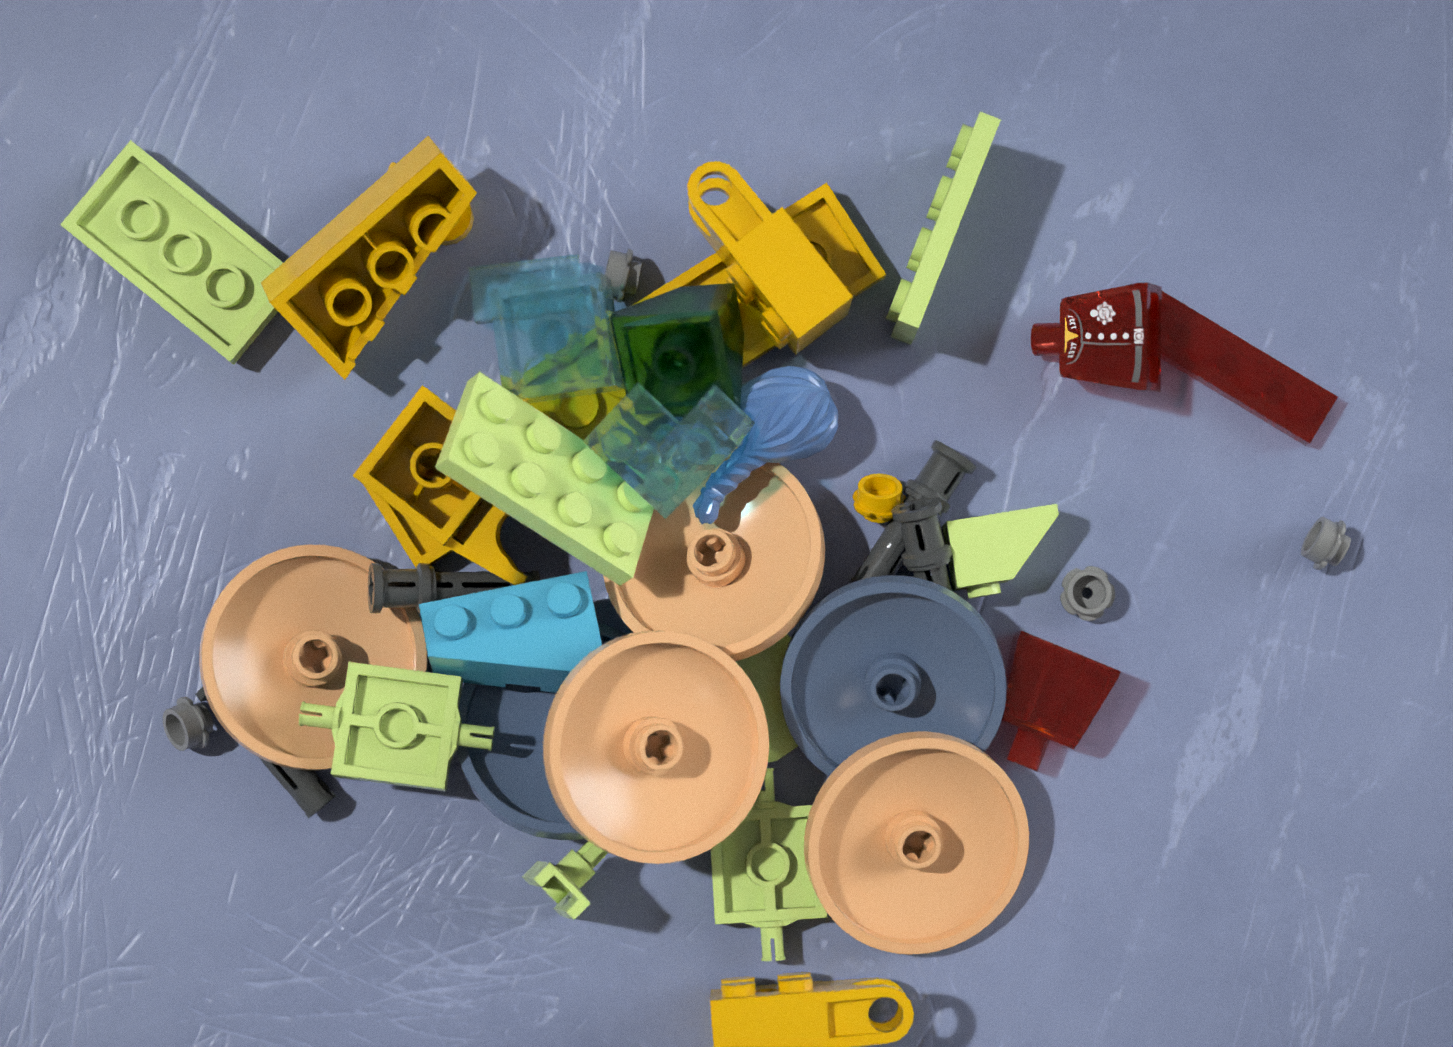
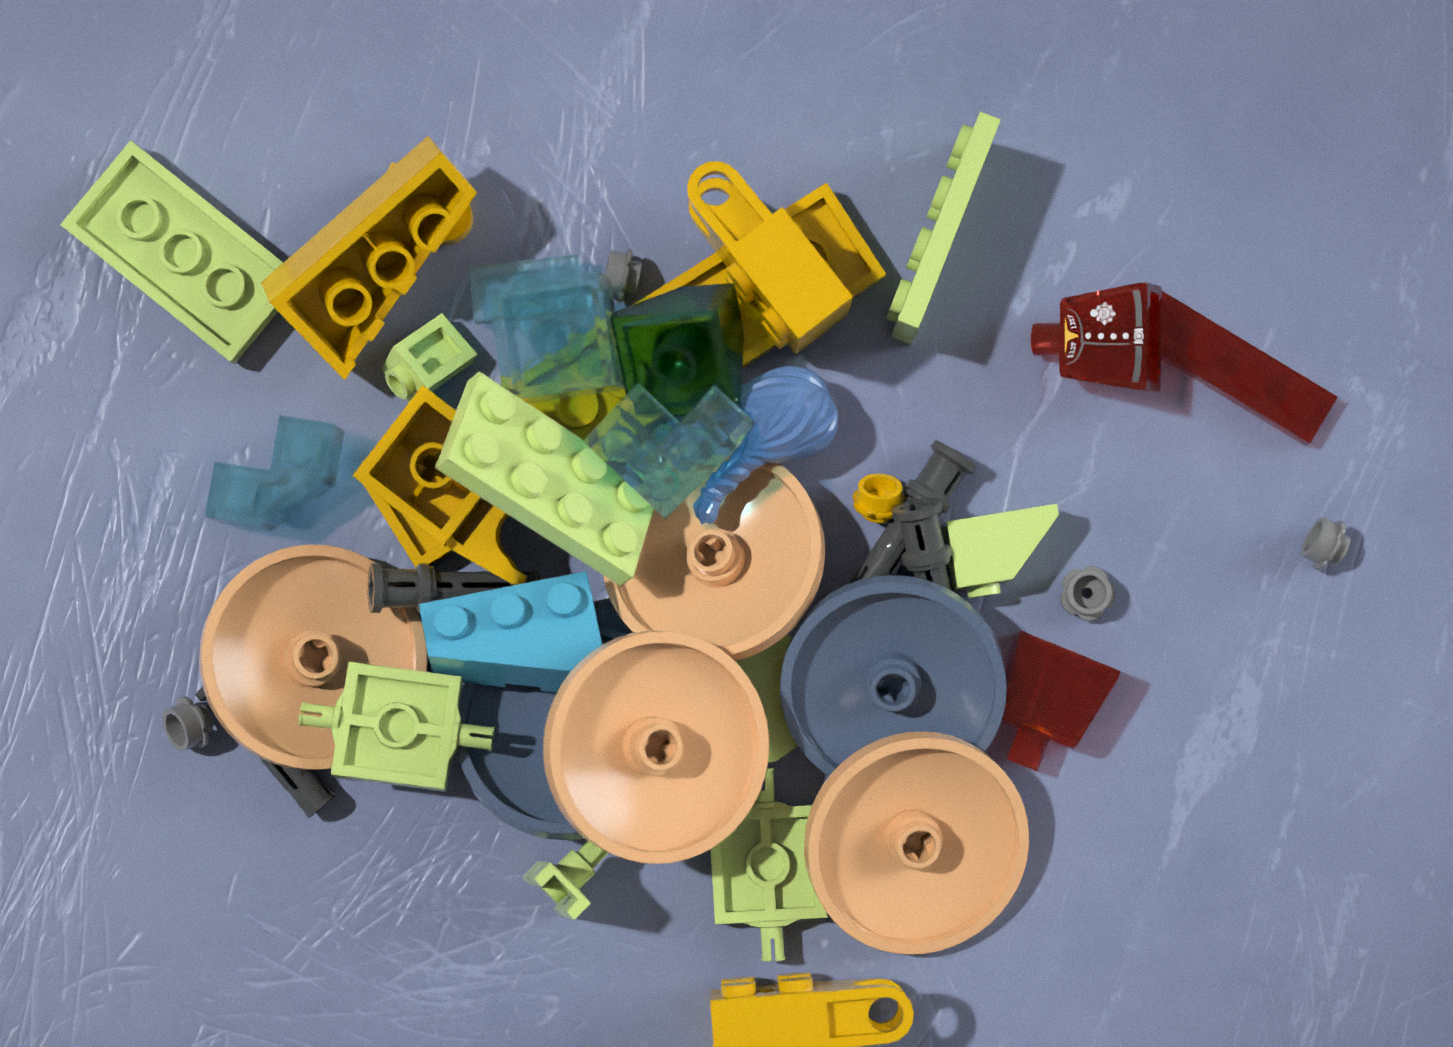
none -> clear light blue brick [205,415,344,531]
none -> yellowish green bracket [382,313,477,402]

